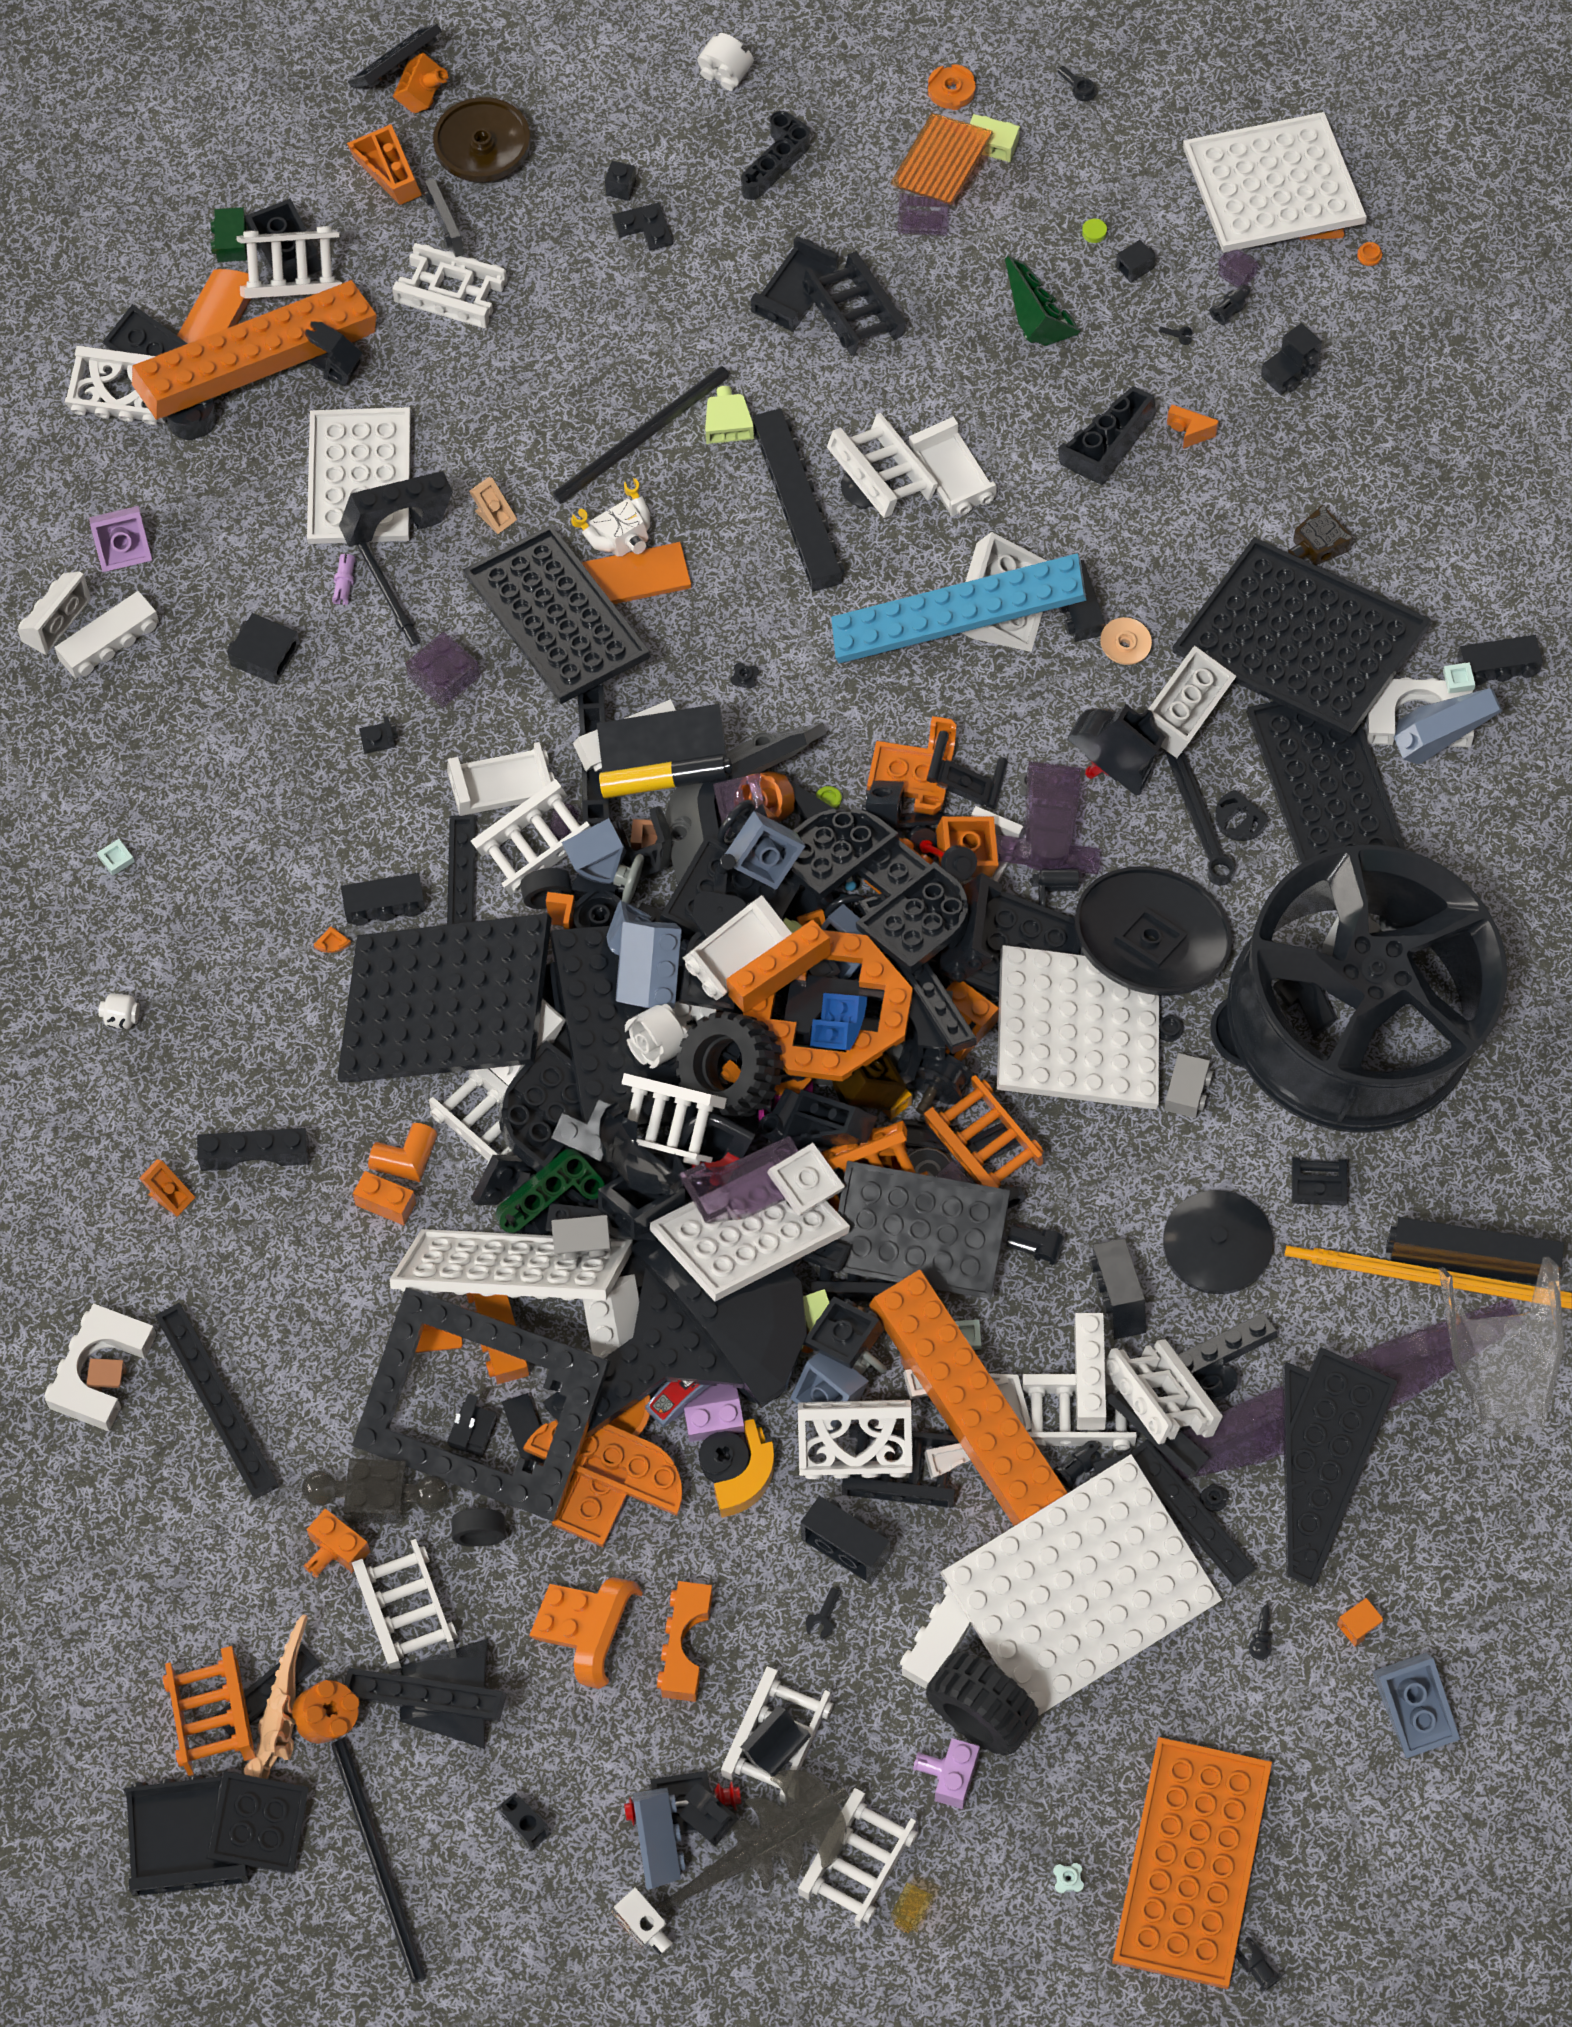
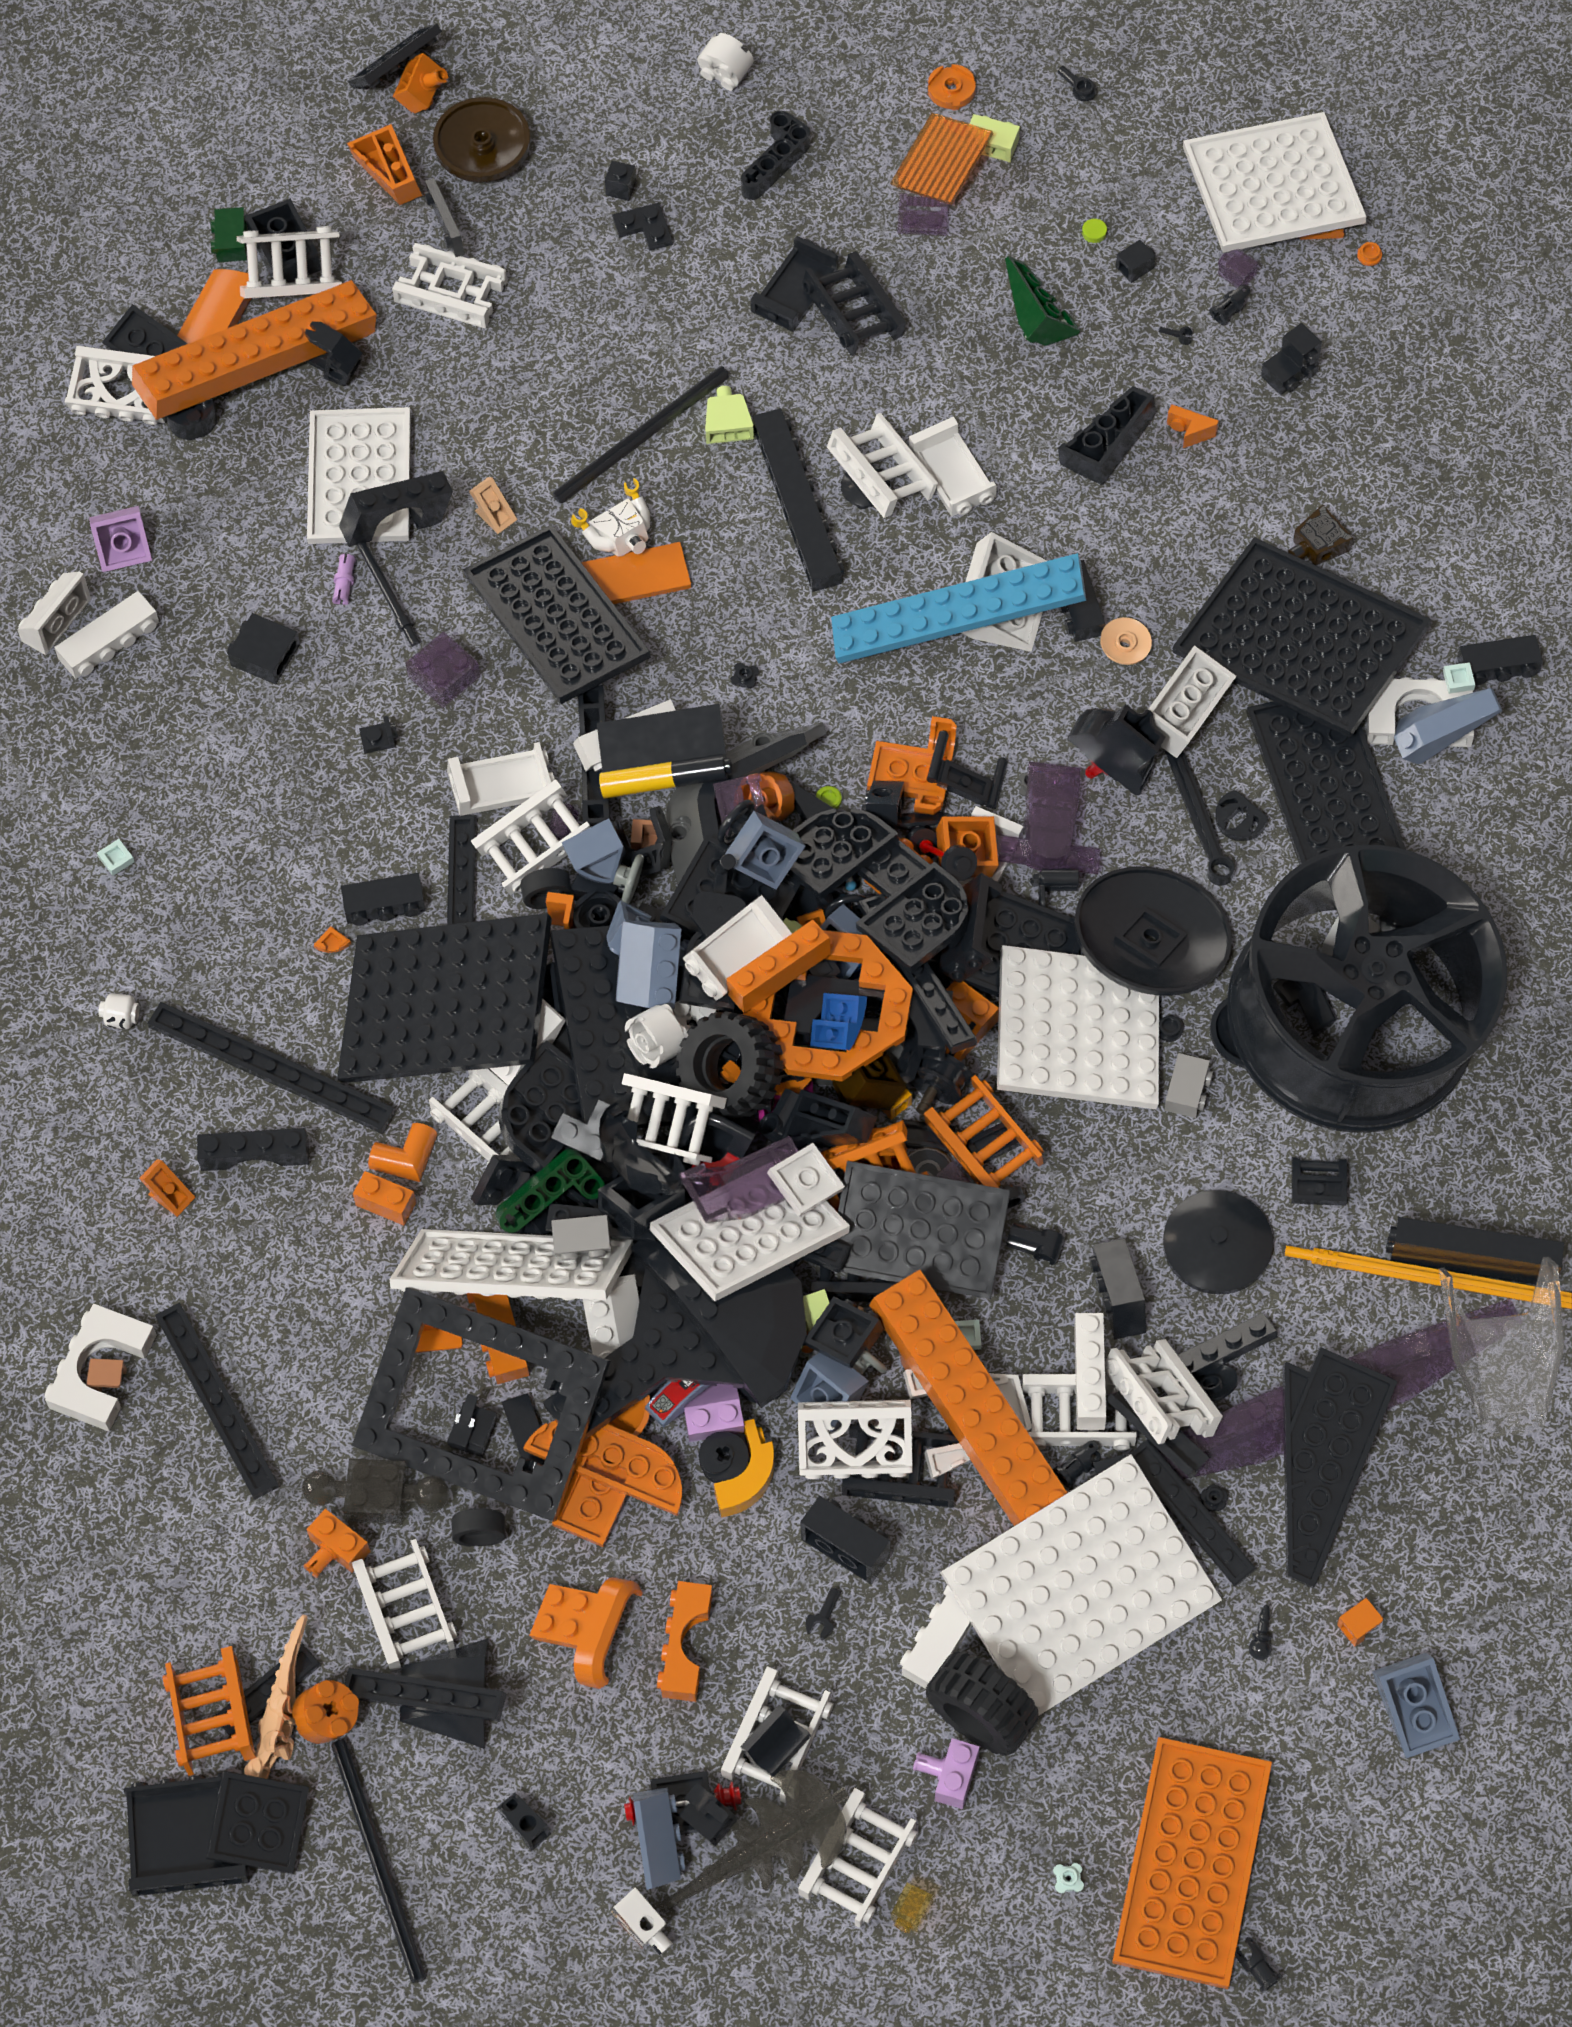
none -> black plate [147,1002,395,1134]

